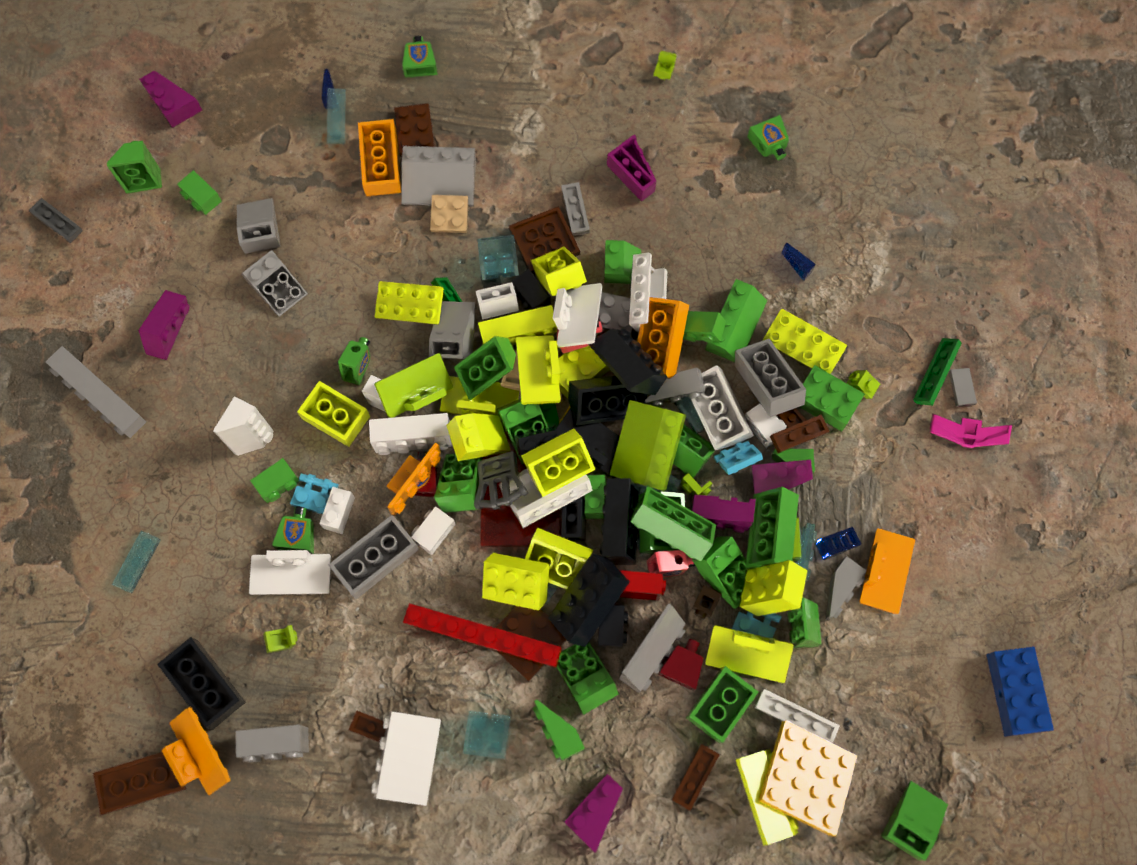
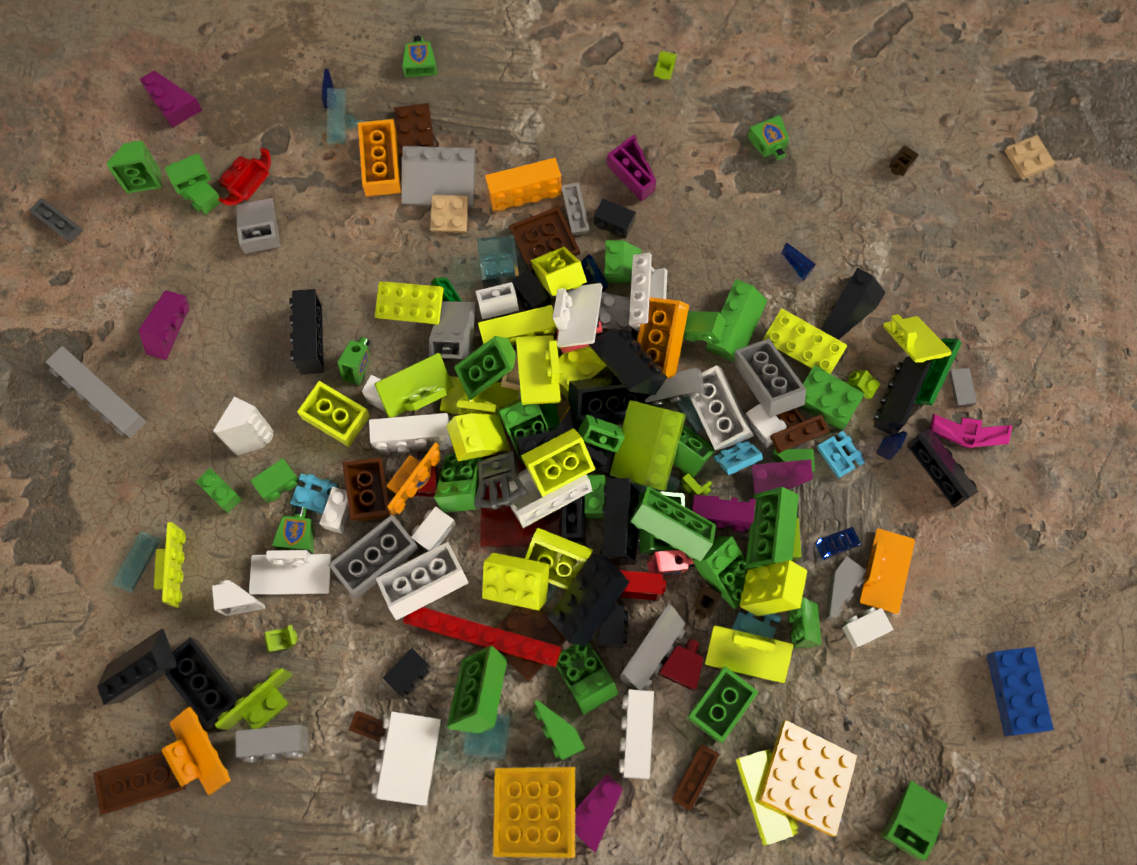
light grey slope [241,250,308,317] -> none
white plate [755,689,840,744] -> none
clear light blue plate [797,523,817,582] -> none
none -> black slope [97,629,178,705]
none -> neon yellow bracket [154,522,186,608]
none -> bright green brick [165,153,212,194]
none -> bright green brick [195,468,243,513]
none -> white slope [212,580,265,616]
none -> lime bracket [215,668,293,730]
none -> red plate [217,147,271,206]
none -> black brick [289,289,324,375]
none -> reddish brown slope [342,457,390,522]
none -> clear light blue hand [345,115,371,129]
none -> white brick [376,542,469,620]
none -> black brick [383,648,431,697]
none -> bright green slope [447,645,508,733]
none -> light orange brick [485,158,562,211]
none -> yellow plate [493,767,575,858]
none -> bright green brick [578,415,625,453]
none -> slope [581,254,609,292]
none -> black brick [593,199,636,238]
none -> white brick [618,690,654,780]
none -> medium azure plate [816,431,865,479]
none -> black wedge [821,267,885,340]
none -> white brick [842,607,894,649]
none -> black slope [873,356,933,436]
none -> clear blue slope [877,431,907,460]
none -> neon yellow bracket [883,314,951,363]
none -> dark brown brick [889,145,919,176]
none -> black slope [907,429,979,508]
none -> tan plate [1004,135,1055,179]

